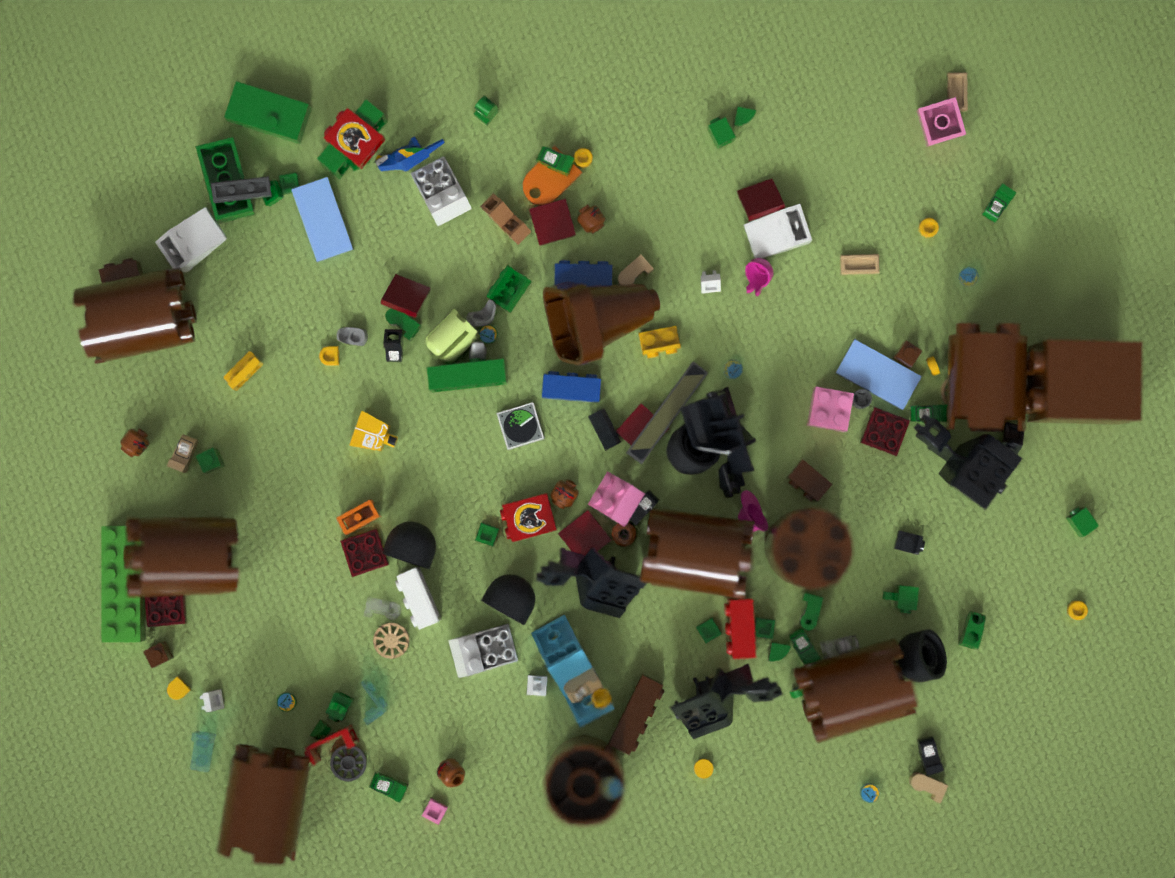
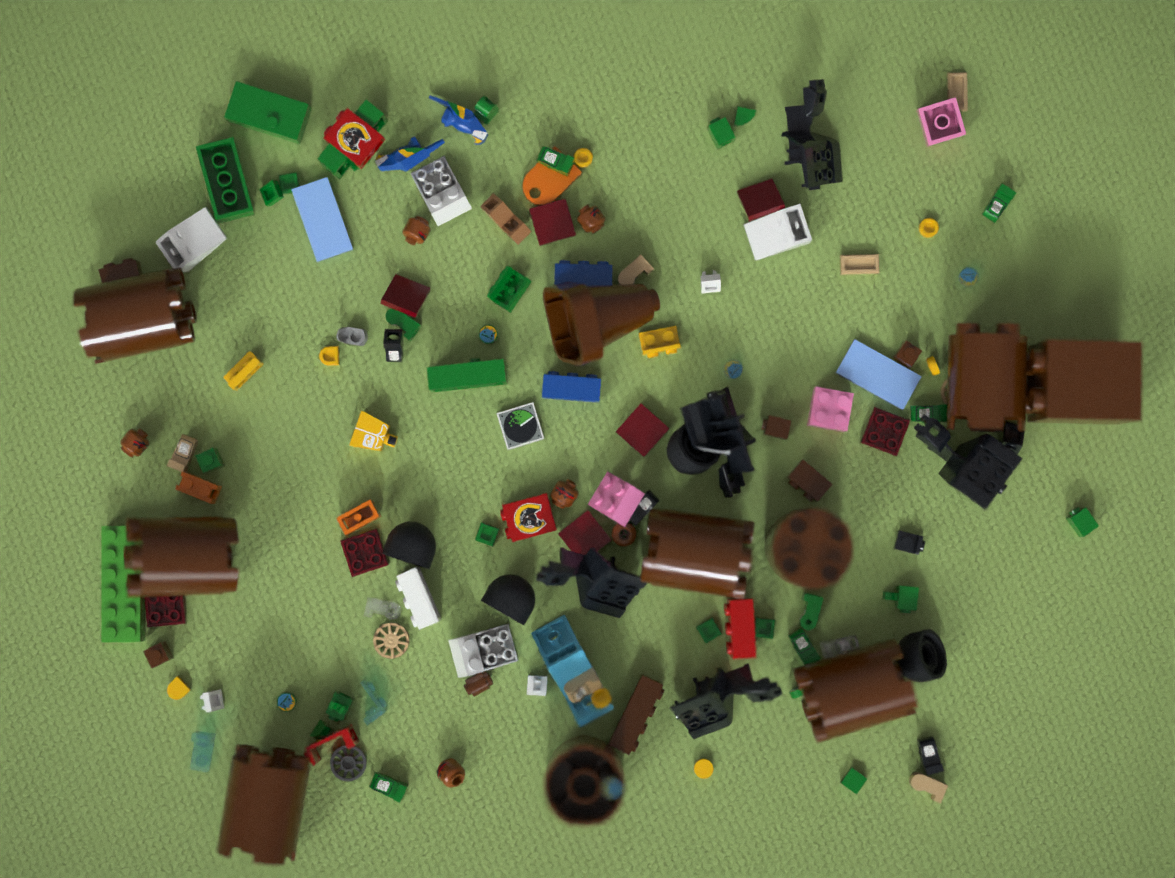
dark grey tile [211,176,272,203] -> none
bright pink tile [422,798,448,825] -> none
yellowish green cylinder [425,309,480,364] -> none
light grey hair [466,300,496,327] -> none
light grey hair [469,342,487,361] -> none
black tile [588,408,621,451] -> none
olive tile [626,362,708,464] -> none
dark pink piece [738,490,768,532] -> none
dark pink piece [745,258,774,296] -> none
green tile [768,642,791,662] -> none
dark grey wheel [852,389,872,409] -> none
tile [860,783,880,803] -> none
green leg [958,611,986,650] -> none
yellow tile [1067,600,1088,620] -> none
none -> orange brick [175,471,222,504]
none -> dark orange head [402,216,431,246]
none -> blue animal [429,95,488,145]
none -> reddish brown brick [464,671,494,697]
none -> reddish brown brick [761,415,792,440]
none -> black piece [781,79,843,190]
none -> green tile [840,767,867,795]

